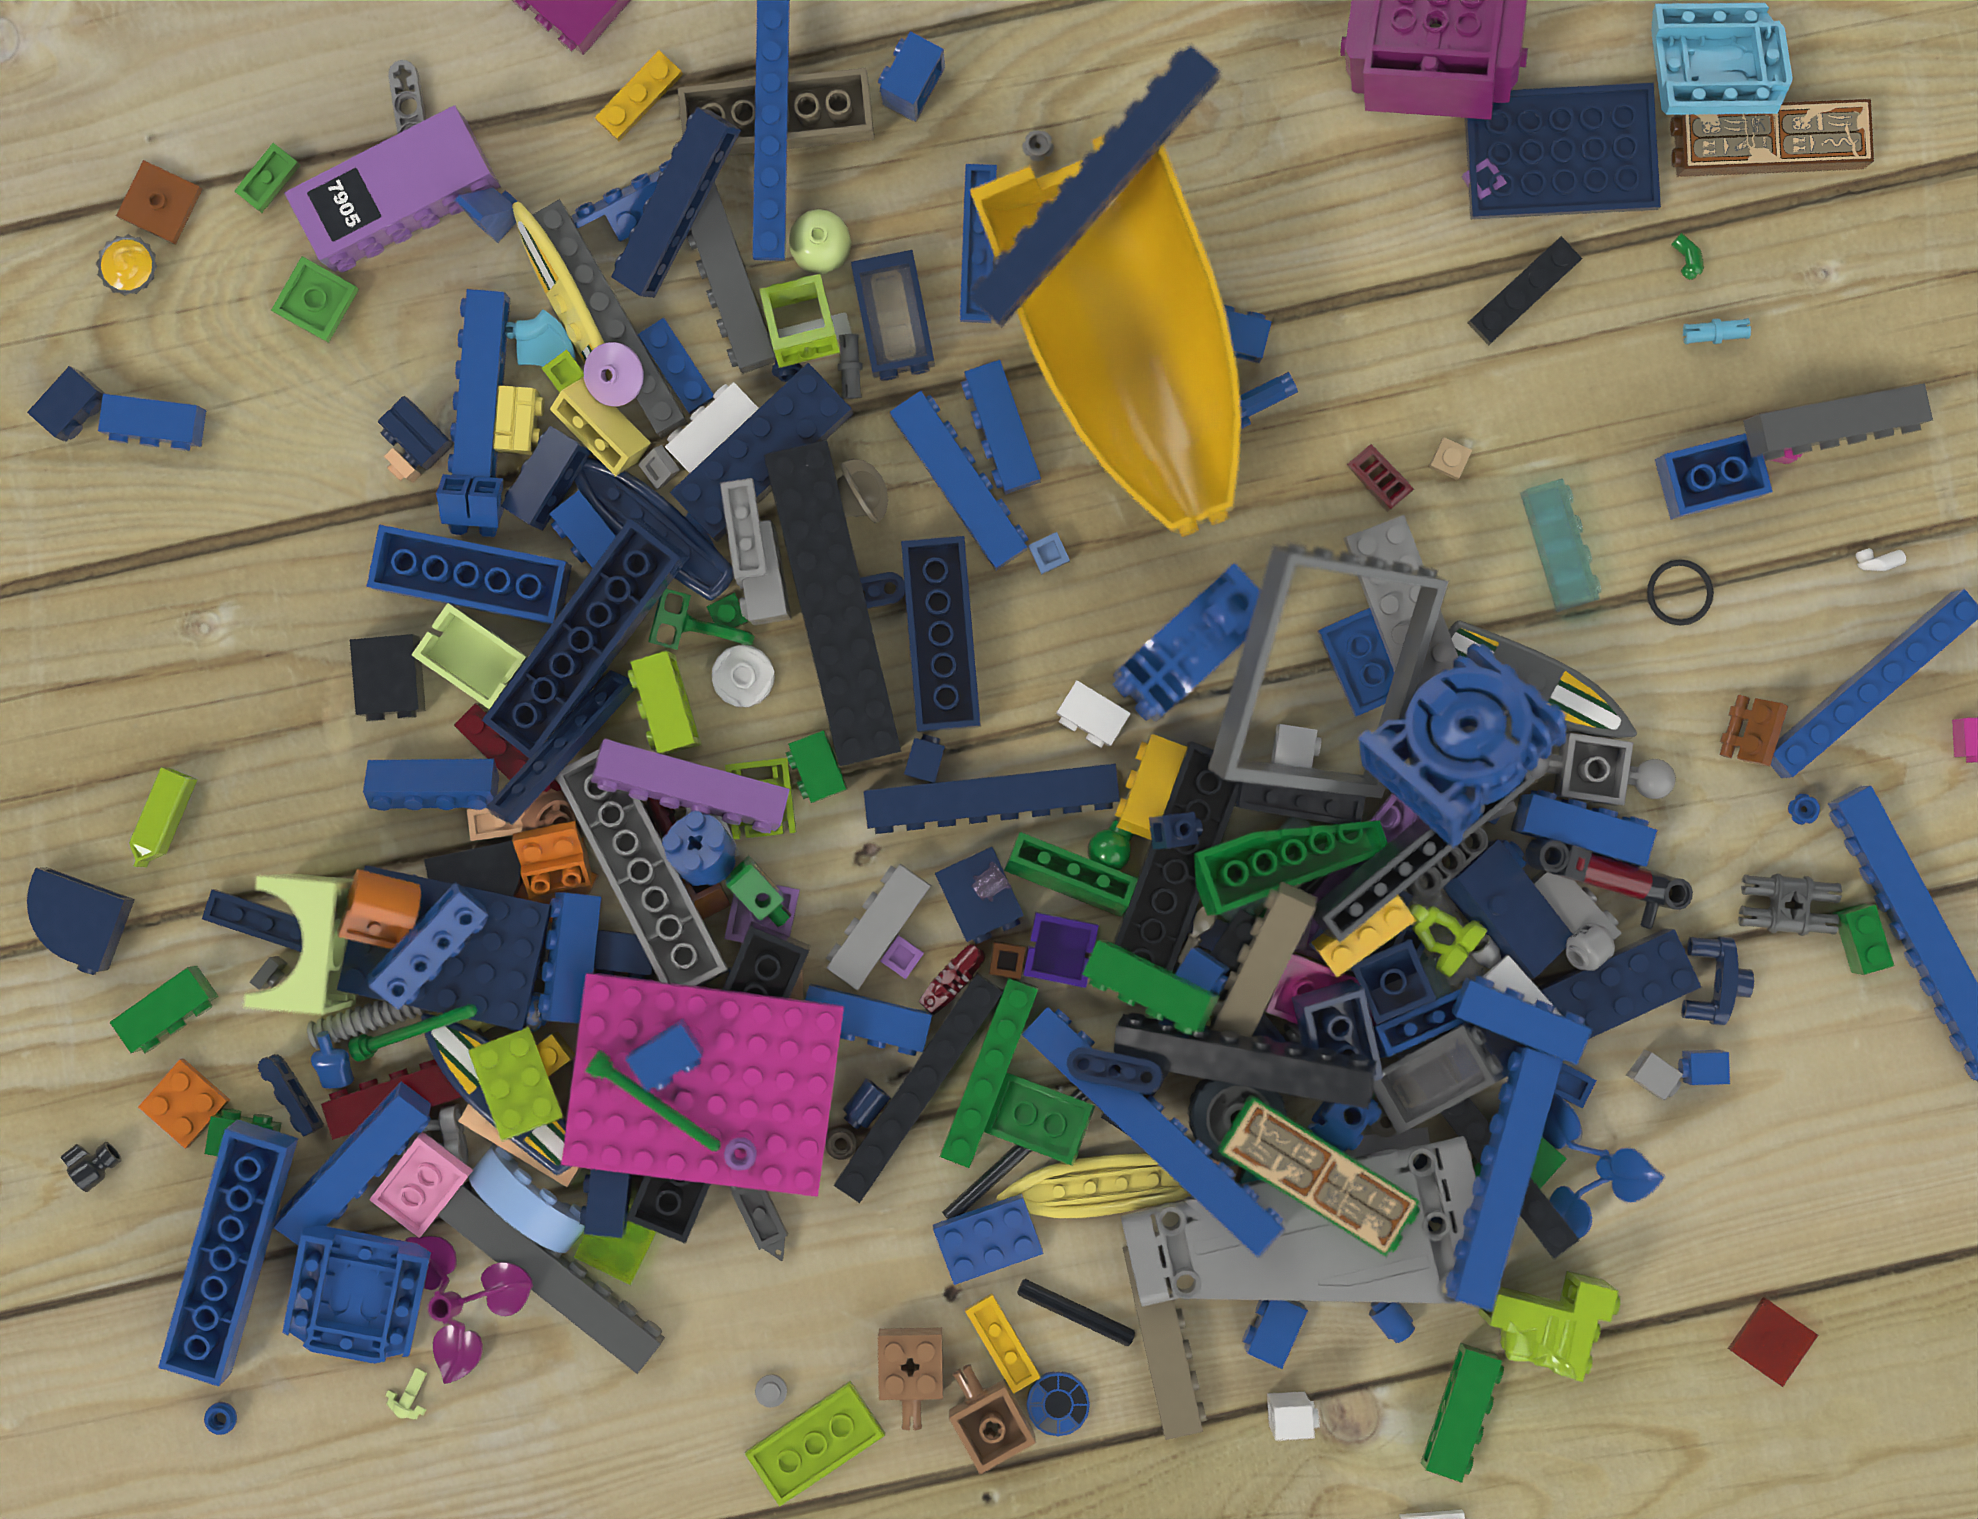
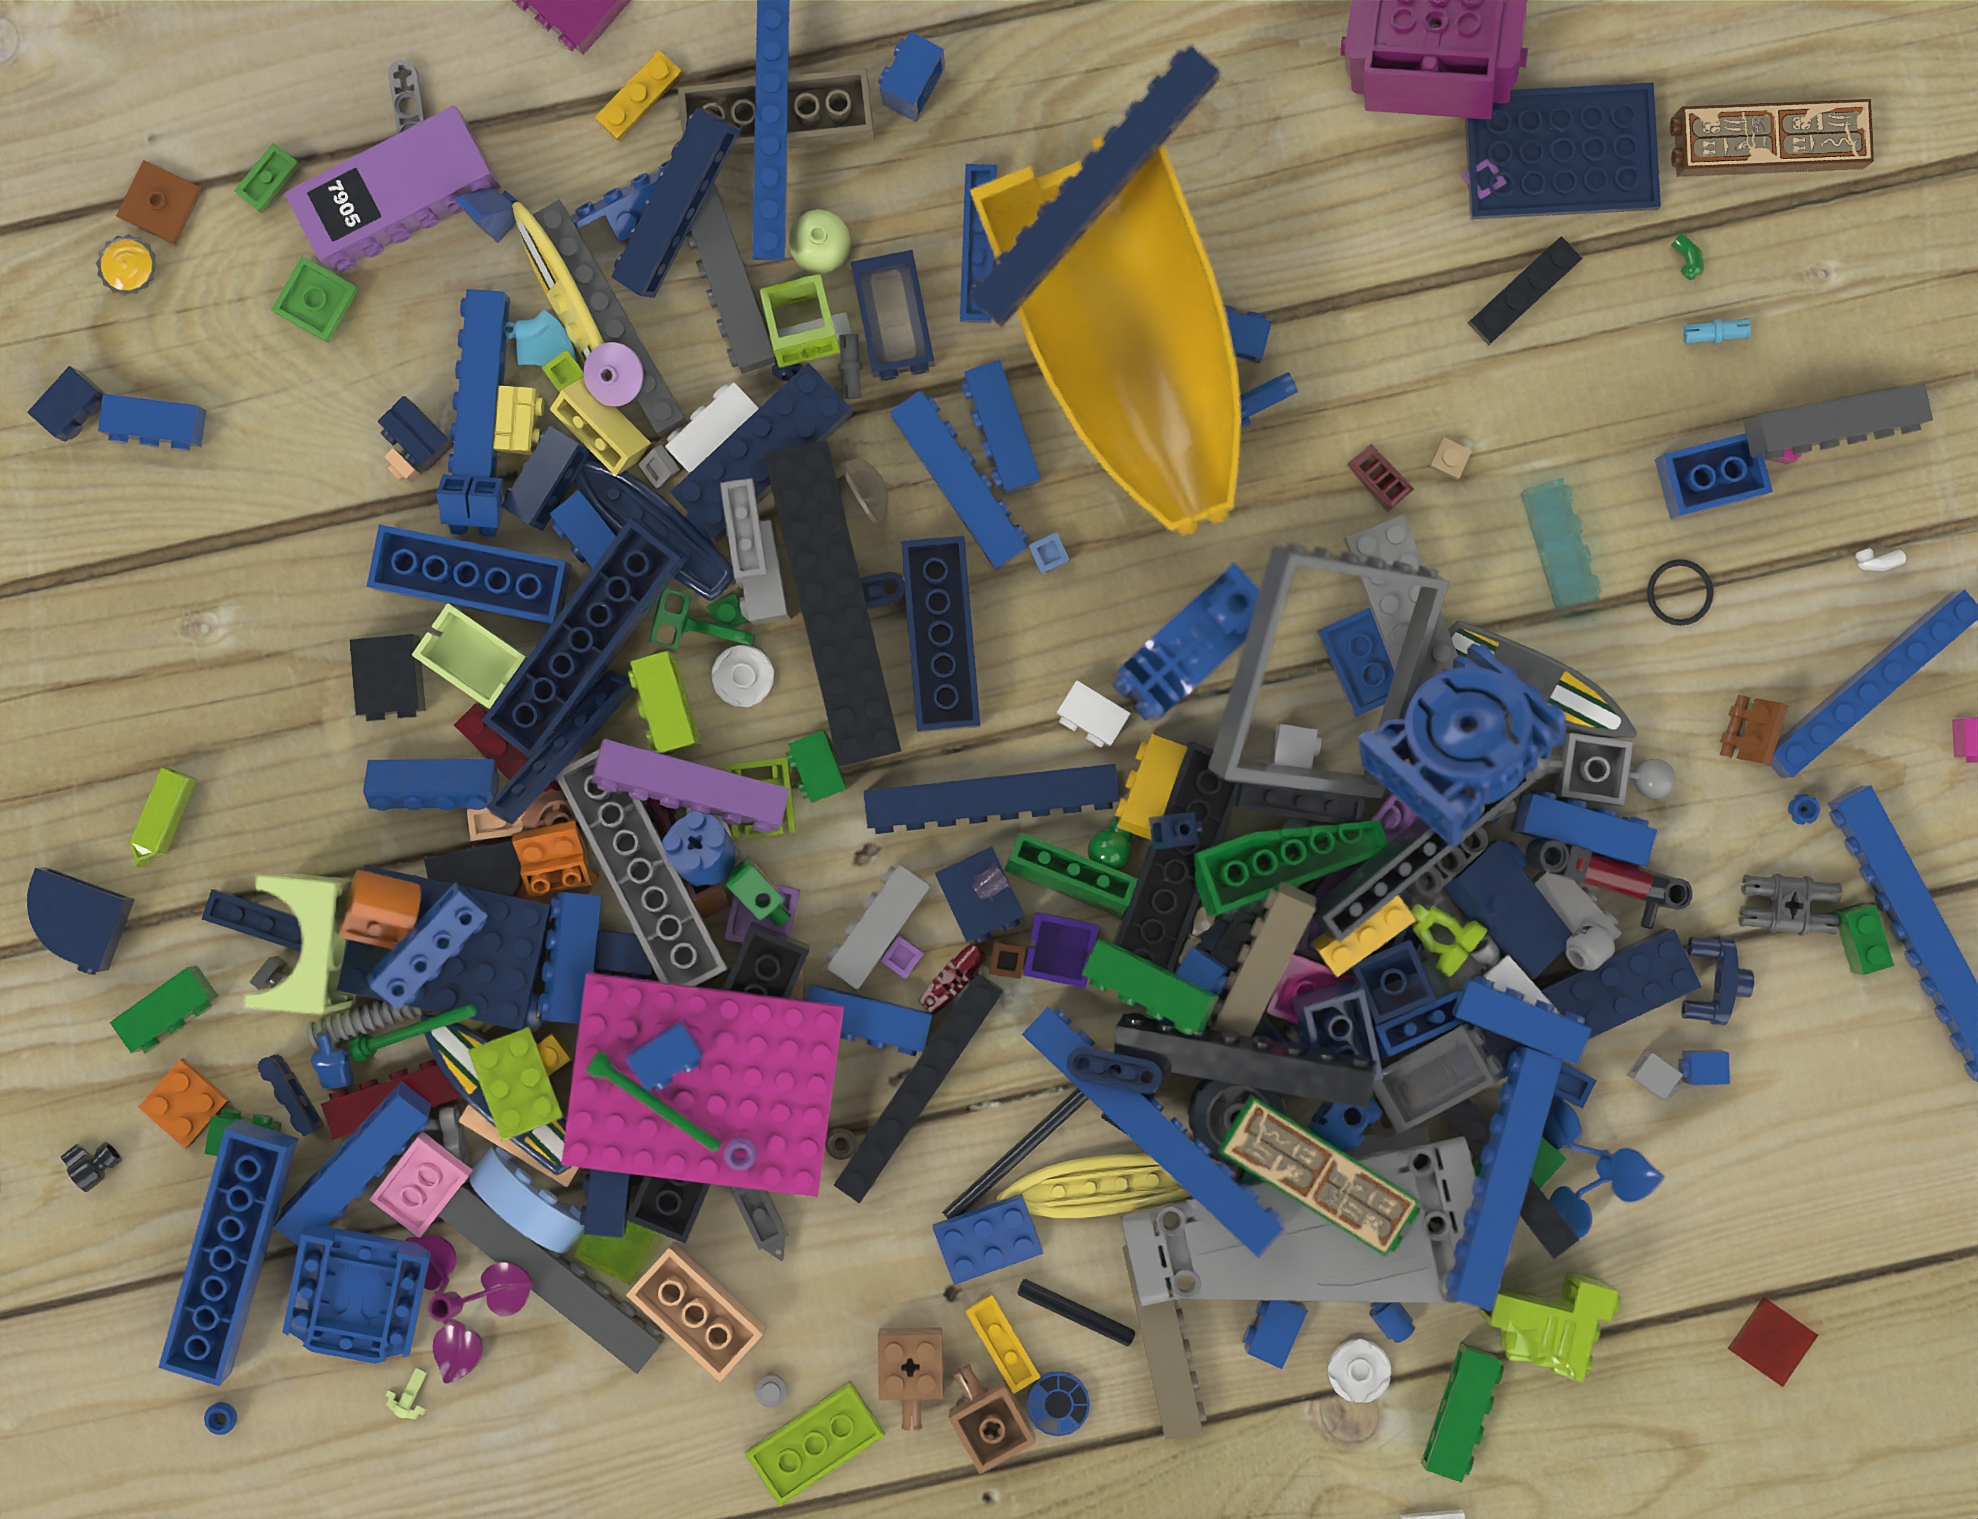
blue plate [638,318,714,414] -> none
dark blue brick [843,1078,891,1129] -> none
dark blue brick [904,734,945,783] -> none
green brick [940,977,1038,1168] -> none
green plate [984,1073,1095,1166] -> none
light grey plate [1023,131,1054,161] -> none
white brick [1267,1392,1319,1440] -> none
medium azure wedge [1651,3,1793,115] -> none
none -> light nougat brick [626,1242,767,1382]
none -> white tile [1327,1338,1391,1403]

